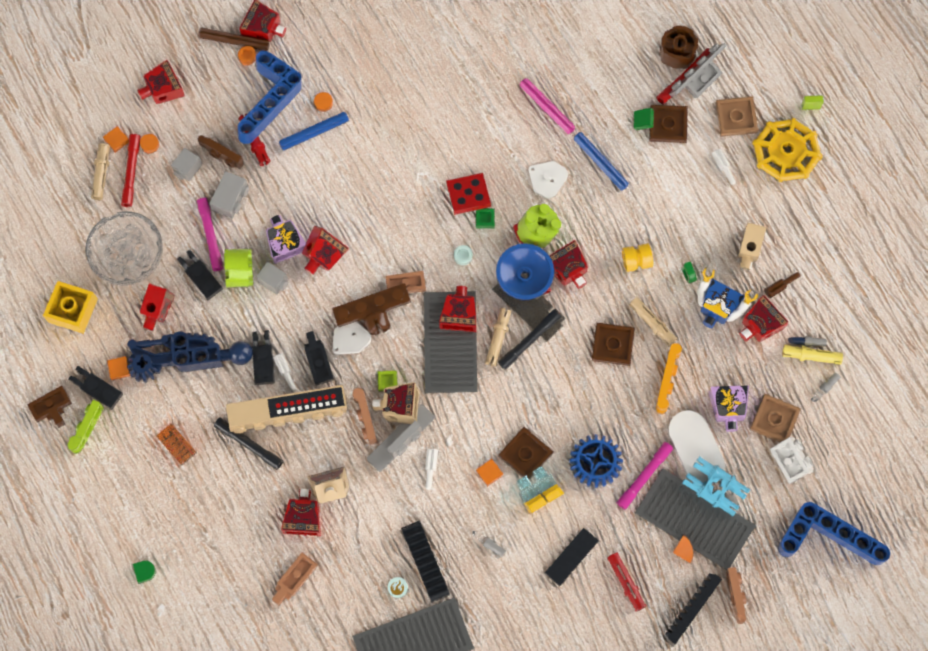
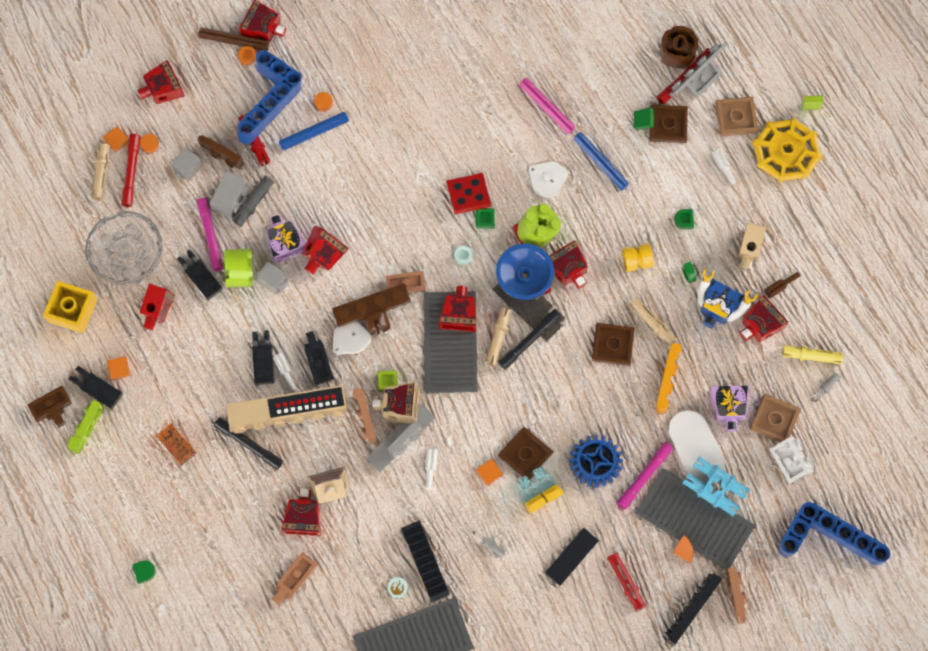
dark blue arm [127,331,253,383] -> none
piece [788,336,827,346] -> none
none -> dark grey pin [232,175,275,227]
none -> green tile [674,209,694,229]

